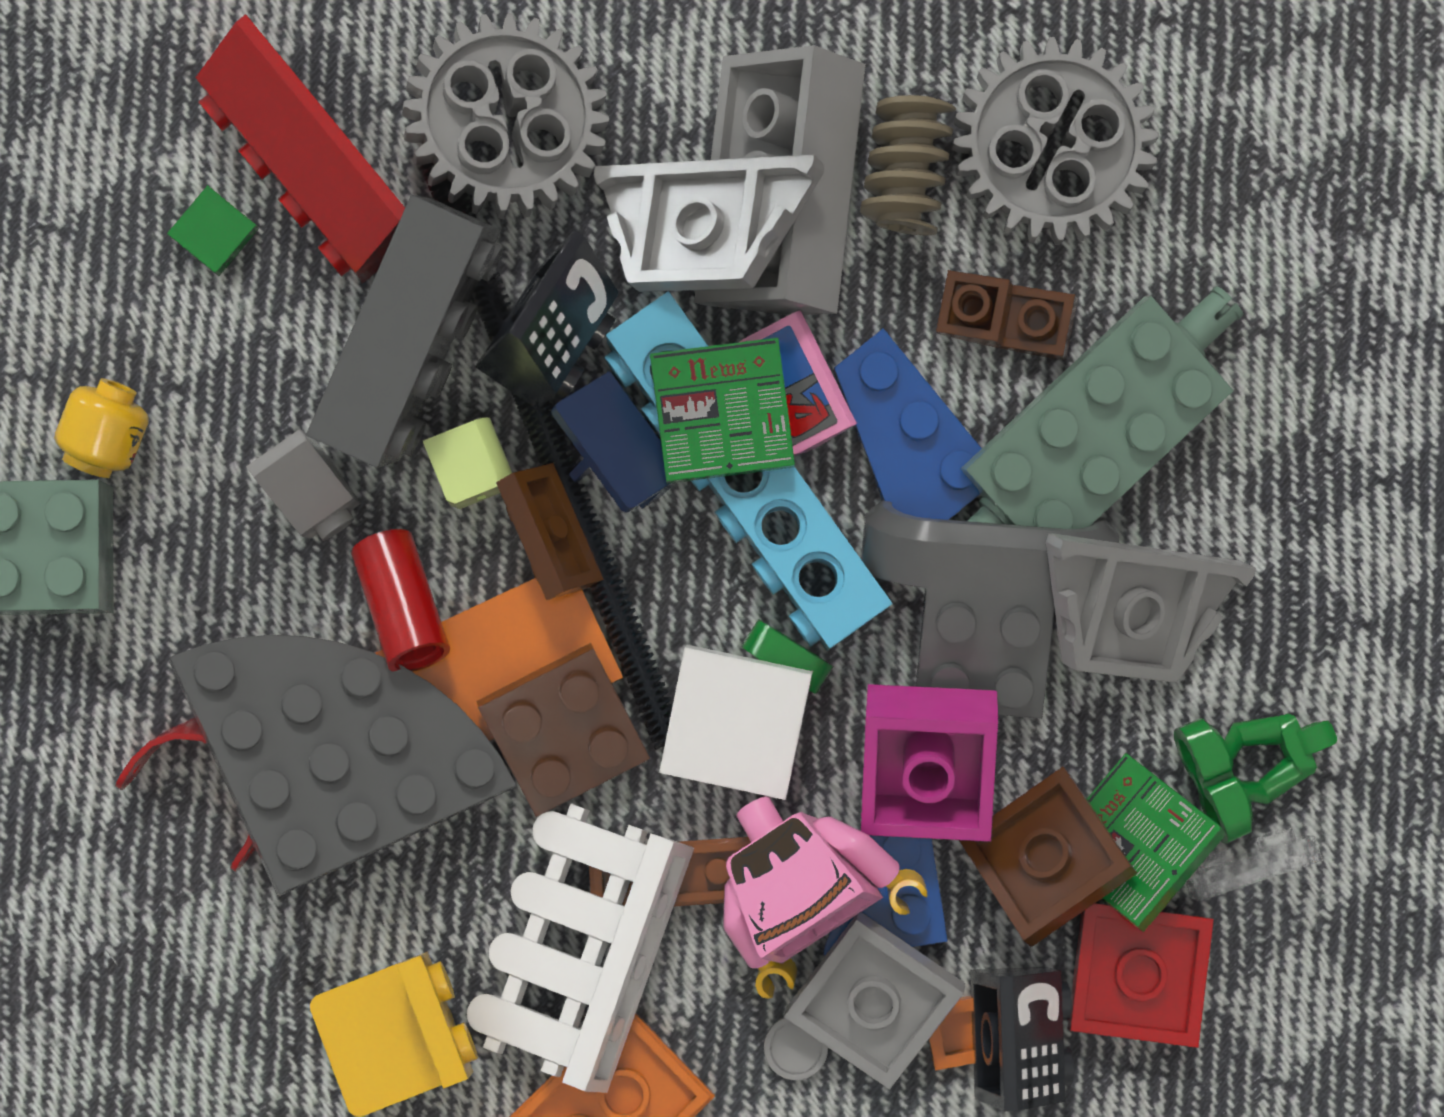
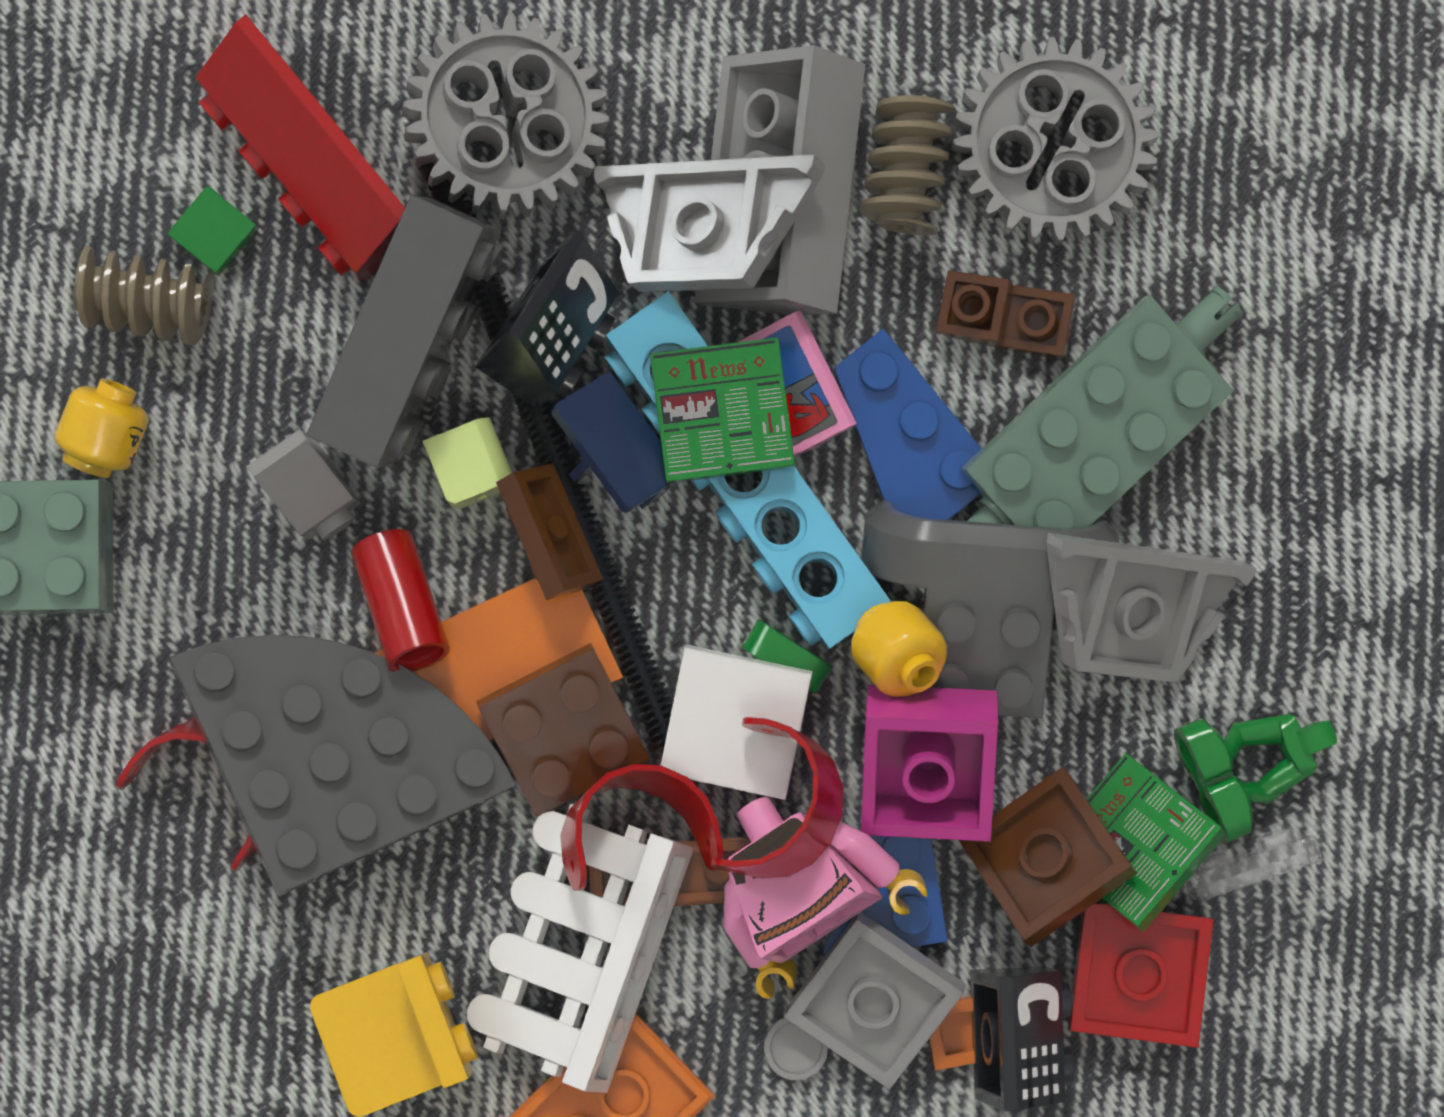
none -> dark tan piece [73,246,214,345]
none -> red piece [560,764,723,891]
none -> red piece [711,717,843,878]
none -> yellow head [851,601,947,697]

